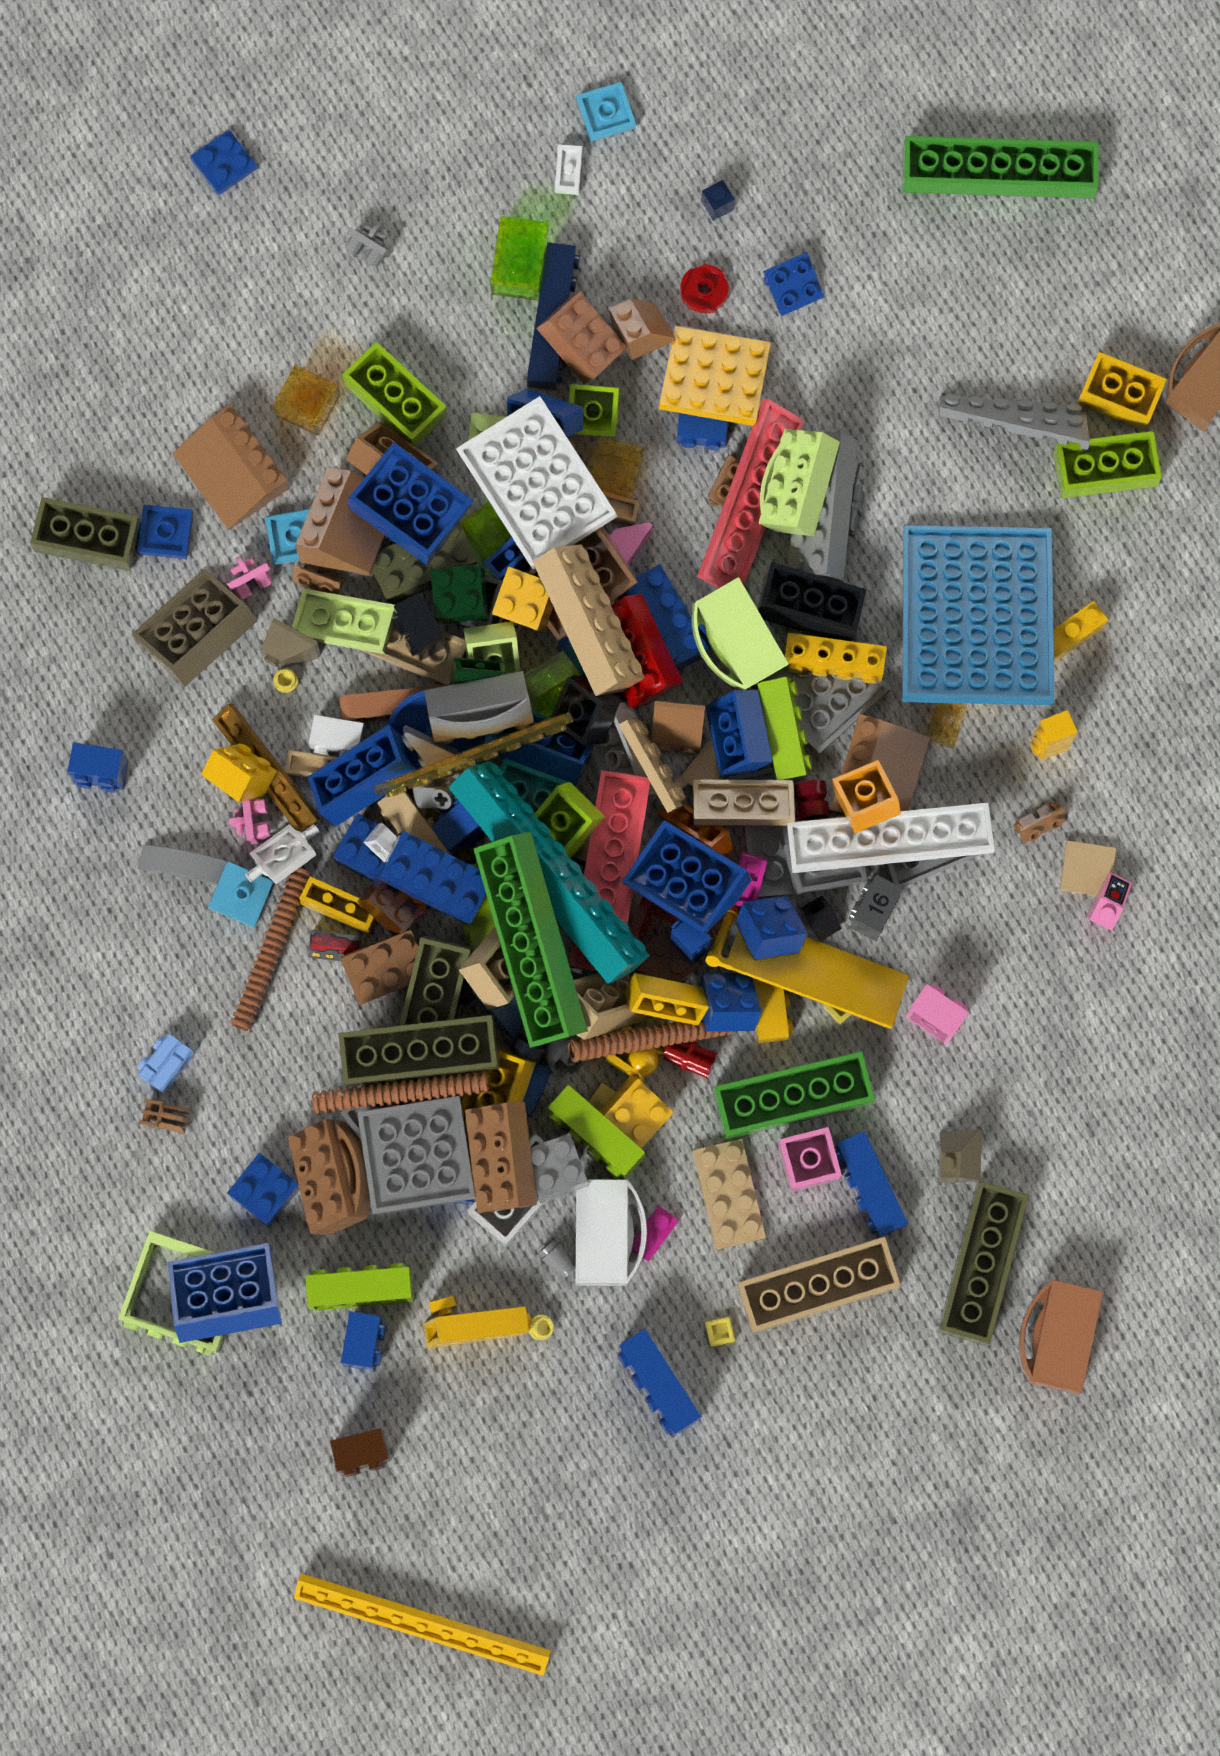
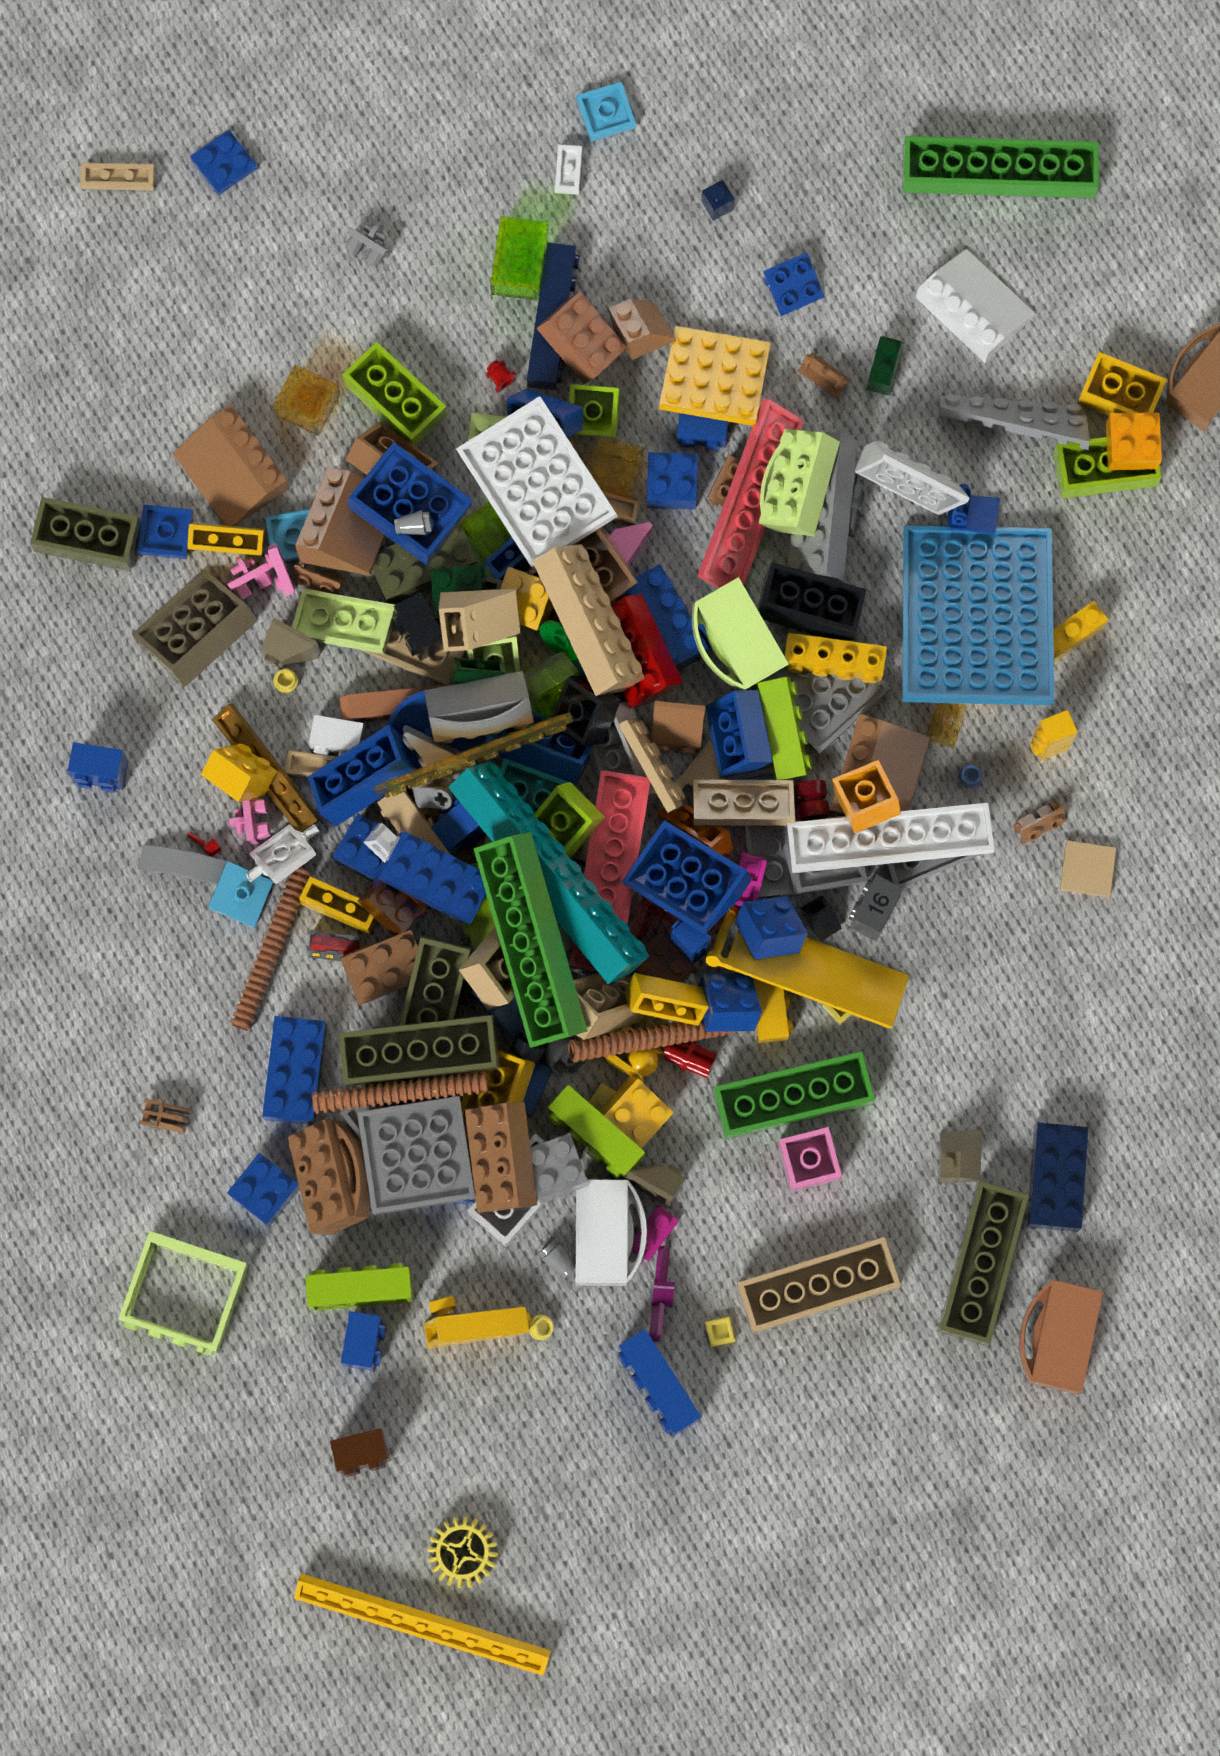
light blue brick [138,1033,195,1094] -> none
blue slope [167,1243,282,1343] -> none
red plate [680,264,729,314] -> none
tan plate [692,1139,766,1250] -> none
blue brick [835,1131,908,1239] -> none
bright pink brick [906,984,969,1045] -> none
bright pink slope [1086,871,1132,931] -> none
none -> tan plate [80,163,155,191]
none -> yellow brick [187,523,265,555]
none -> red hand [187,832,221,857]
none -> blue brick [262,1016,327,1125]
none -> bright pink plate [265,543,295,596]
none -> light grey cone [394,510,432,535]
none -> light yellow gear [427,1516,498,1588]
none -> tan slope [439,589,521,651]
none -> red brick [486,360,517,393]
none -> green dish [540,620,578,660]
none -> dark tan slope [626,1165,685,1207]
none -> blue brick [647,452,697,509]
none -> magenta piece [649,1246,675,1342]
none -> medium nougat hinge [797,352,851,399]
none -> white slope [855,441,969,515]
none -> dark green brick [866,336,904,396]
none -> white slope [916,249,1036,363]
none -> blue hinge [946,484,1000,534]
none -> medium blue plate [958,764,983,788]
none -> dark blue brick [1027,1122,1089,1232]
none -> light orange brick [1106,413,1162,470]

